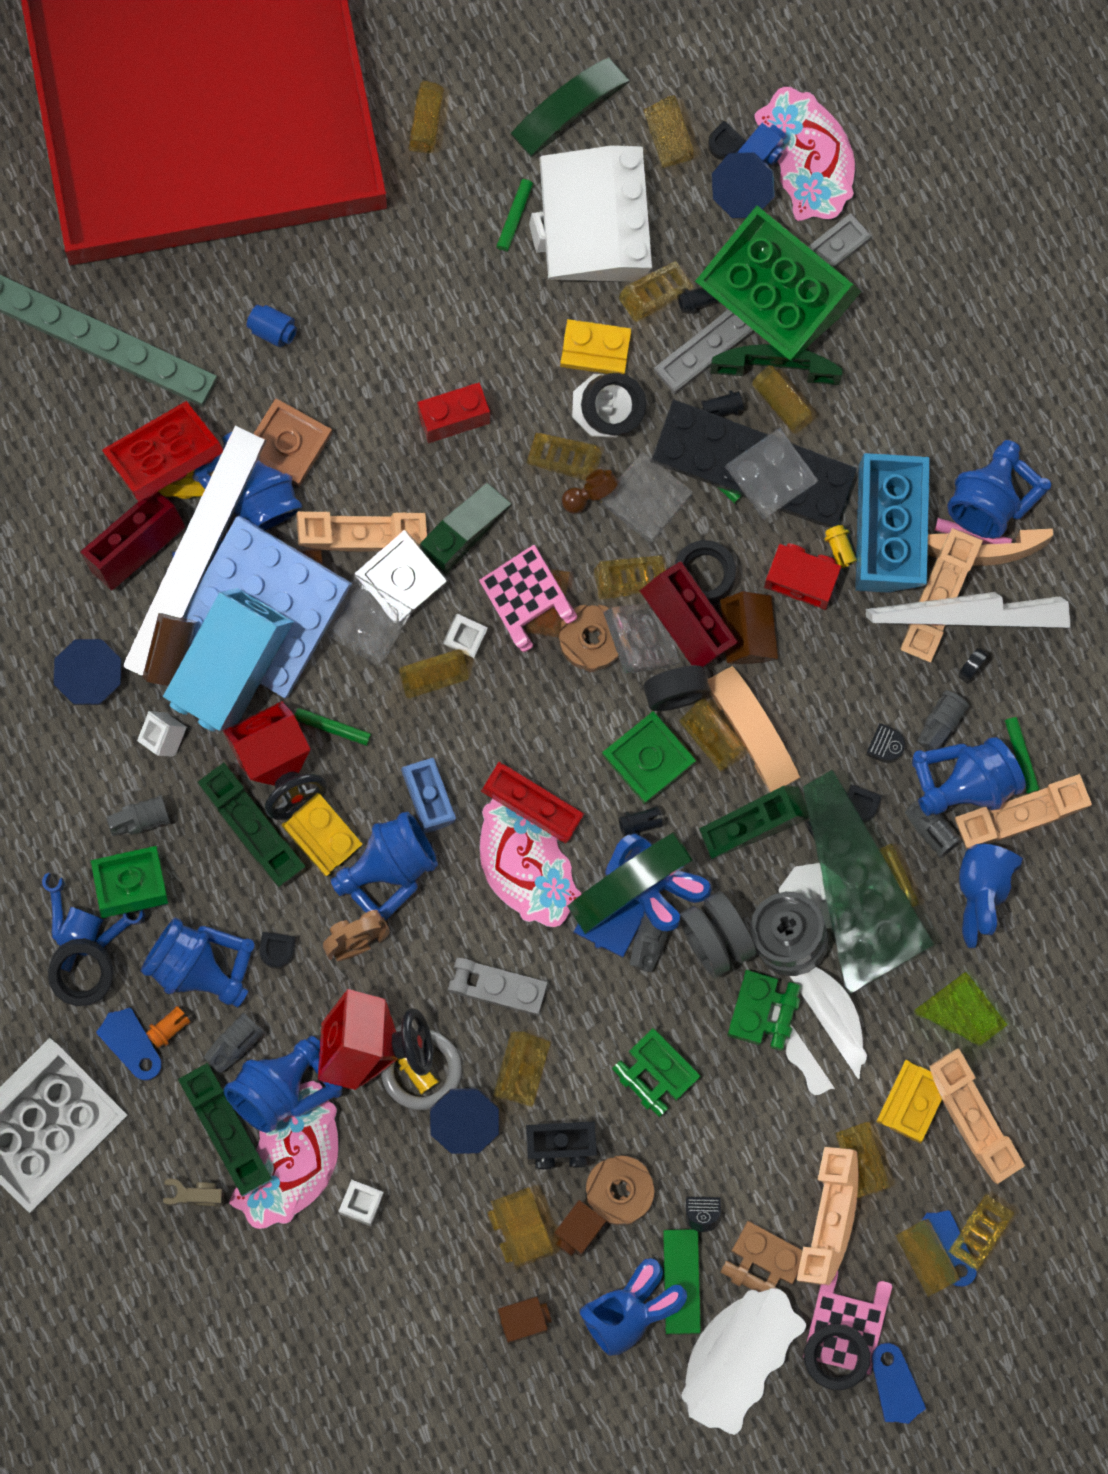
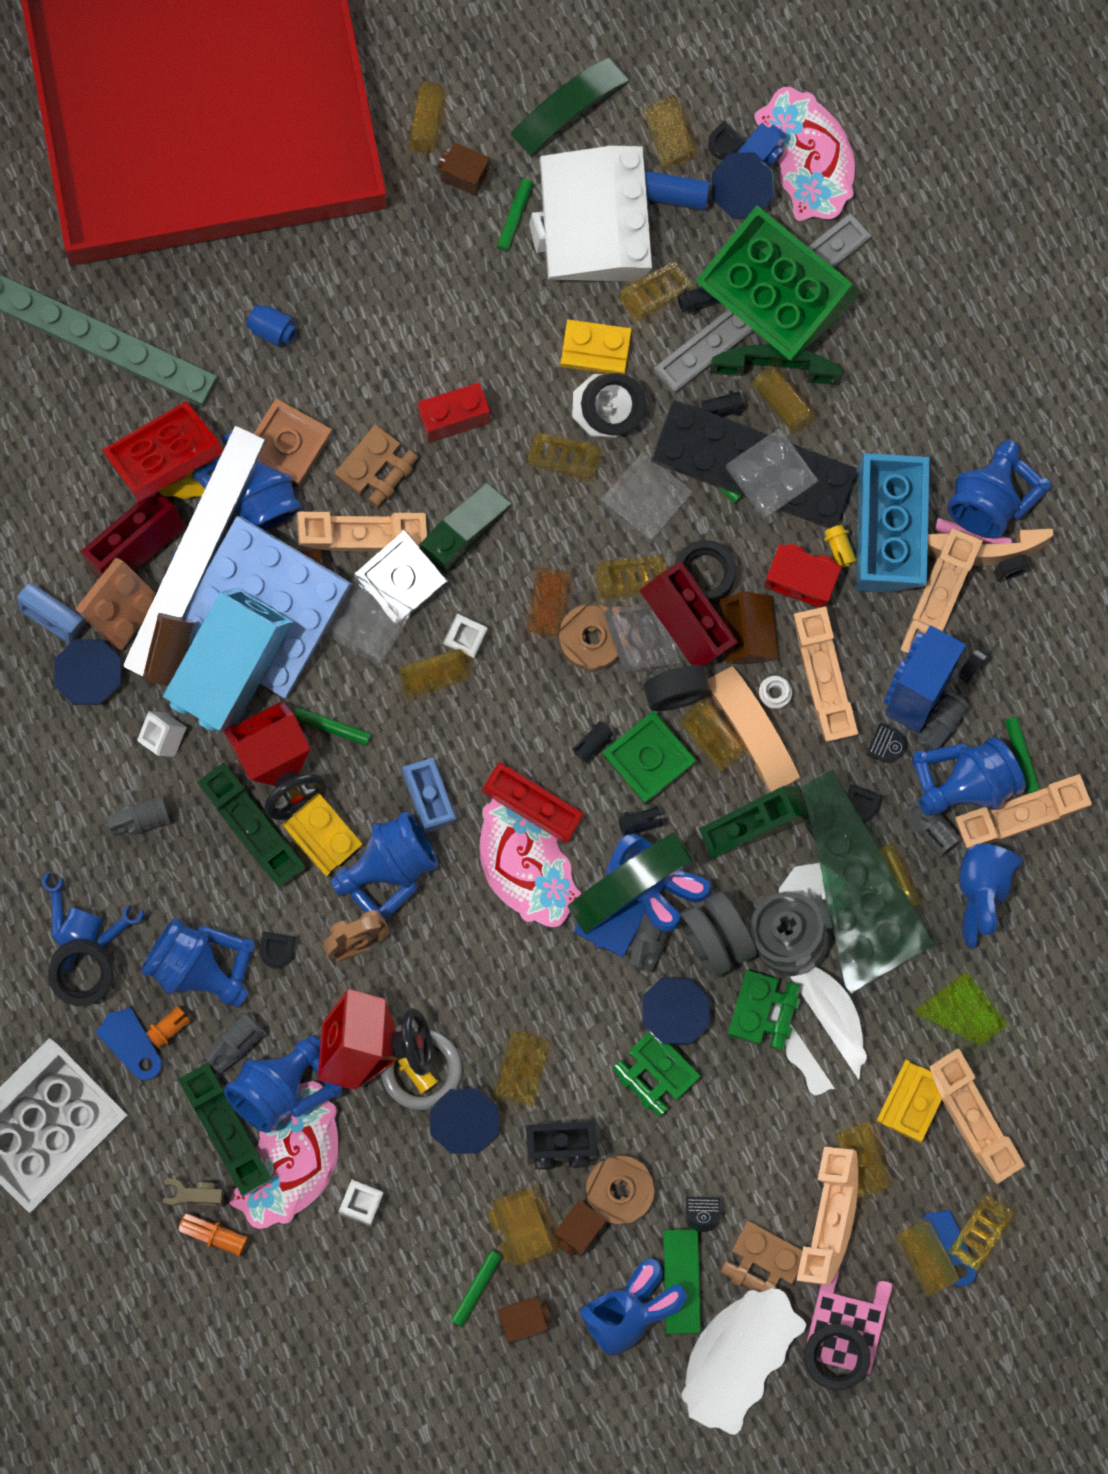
green plate [91,846,168,918] -> none
light grey plate [447,958,547,1016] -> none
bright pink flag [479,545,577,653] -> none
reddish brown plate [561,469,619,514] -> none
white slope [866,592,1071,628] -> none
blue piece [871,1343,926,1424] -> none
none -> medium blue brick [17,583,86,644]
none -> nougat plate [75,558,156,651]
none -> orange axle [179,1213,248,1257]
none -> medium nougat plate [334,425,418,508]
none -> reddish brown brick [438,142,489,196]
none -> green piece [451,1250,502,1327]
none -> black pin [572,721,614,764]
none -> dark blue piece [642,978,710,1045]
none -> blue brick [645,171,710,210]
none -> white plate [759,676,792,709]
none -> light nougat slope [793,606,858,743]
none -> blue brick [883,625,966,734]
none -> black tile [993,555,1031,583]

